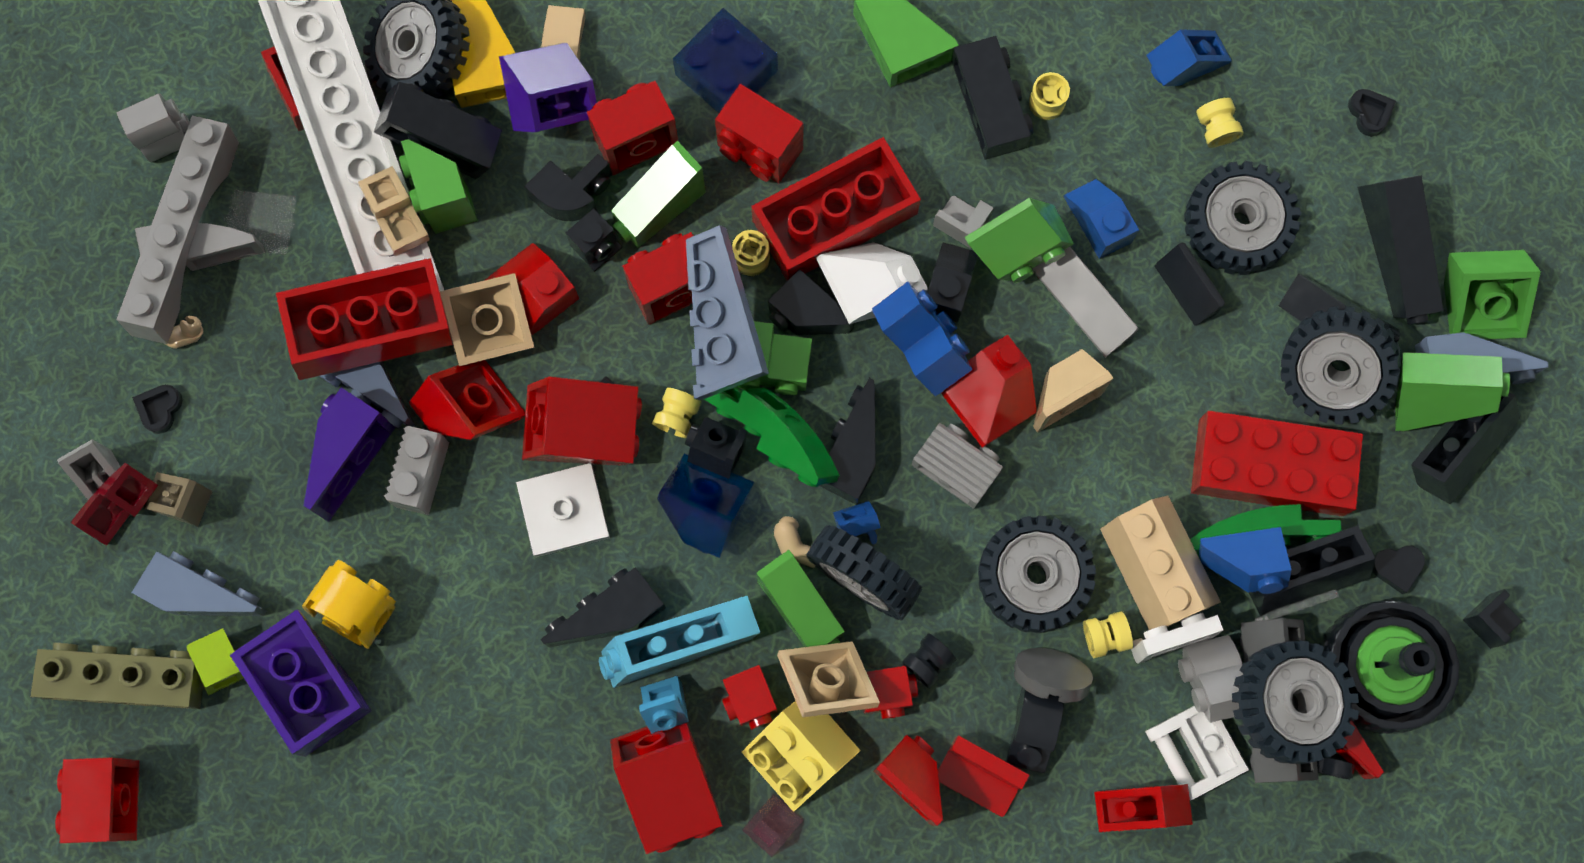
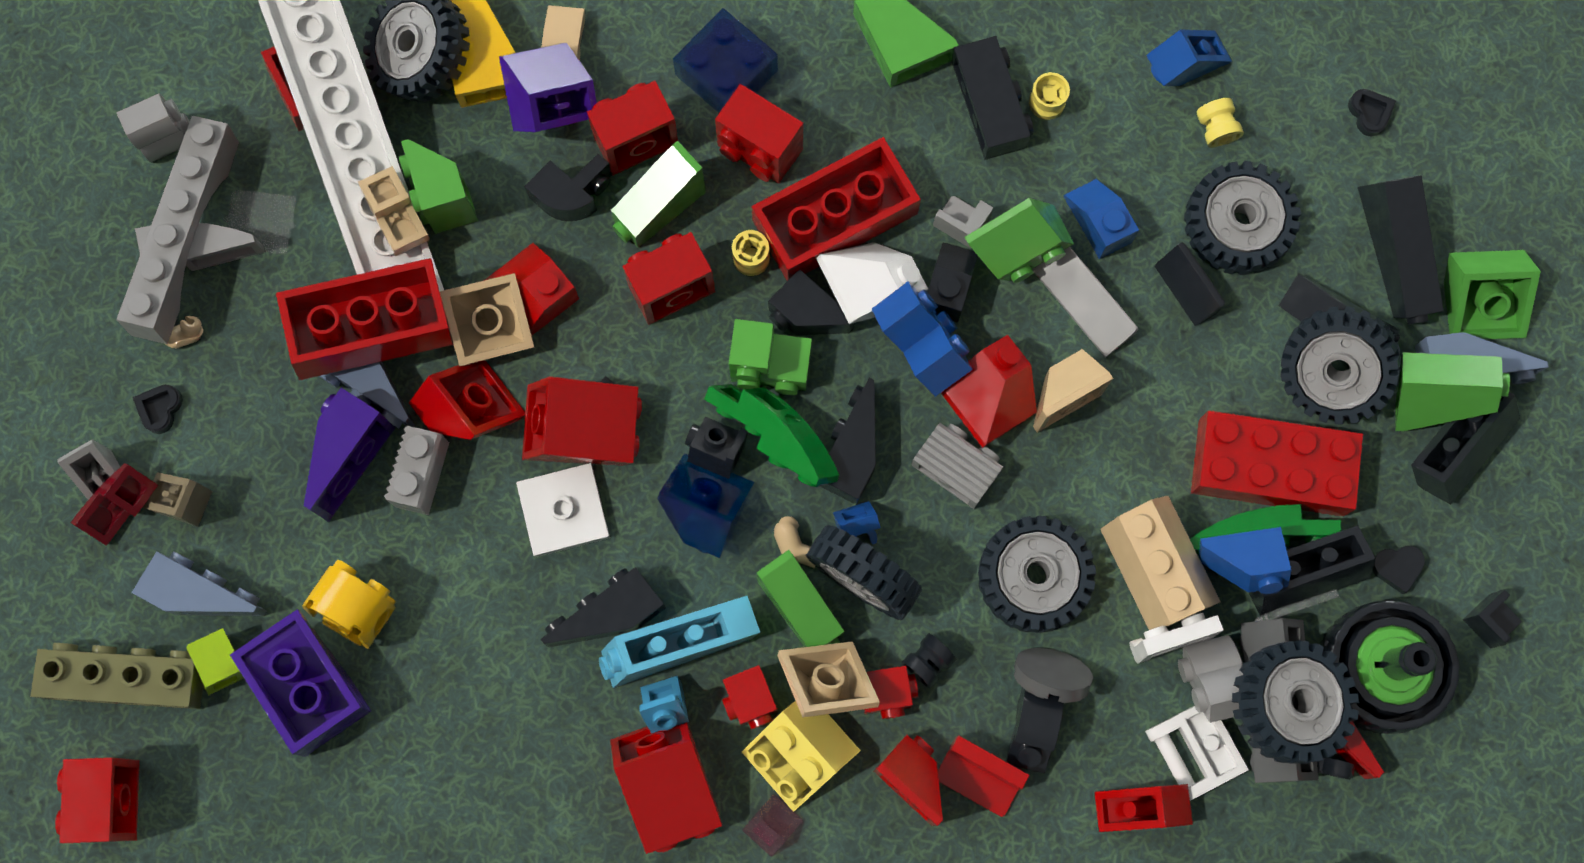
black brick [374,81,502,179] -> none
black brick [565,208,622,272] -> none
light yellow wheel [652,388,701,438] -> none
sand blue wing [686,225,769,400] -> none
light yellow wheel [1083,611,1133,659] -> none

